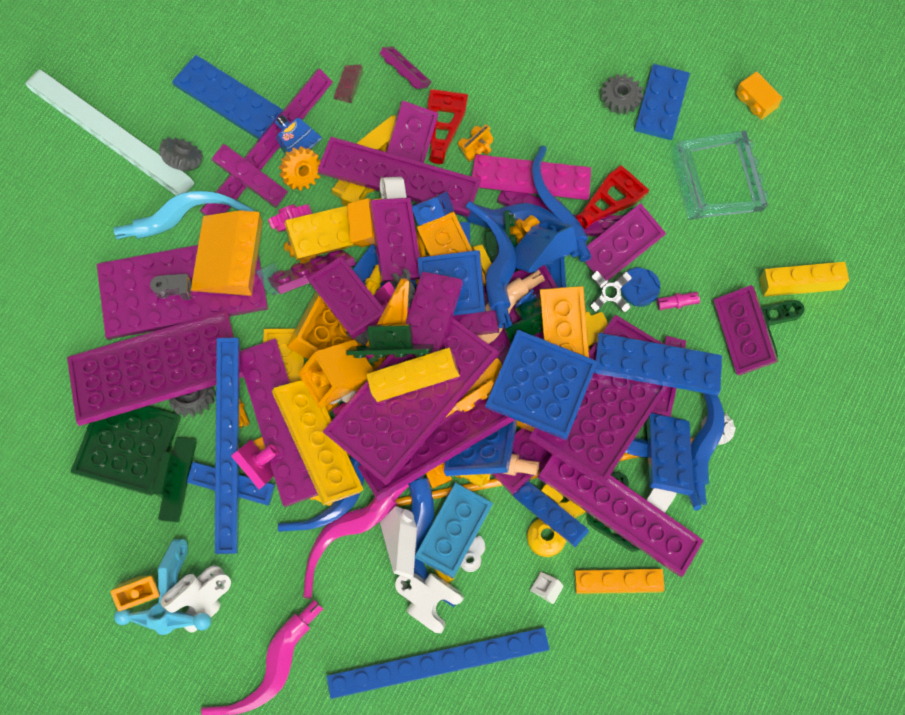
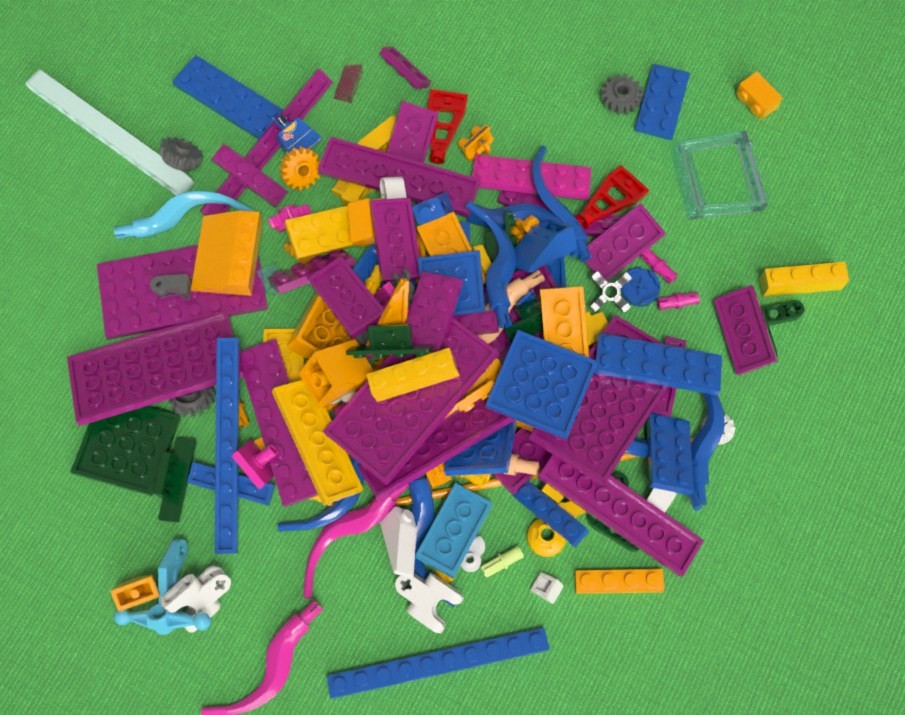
none -> yellowish green axle [481,546,524,577]
none -> dark pink pin [640,248,678,284]

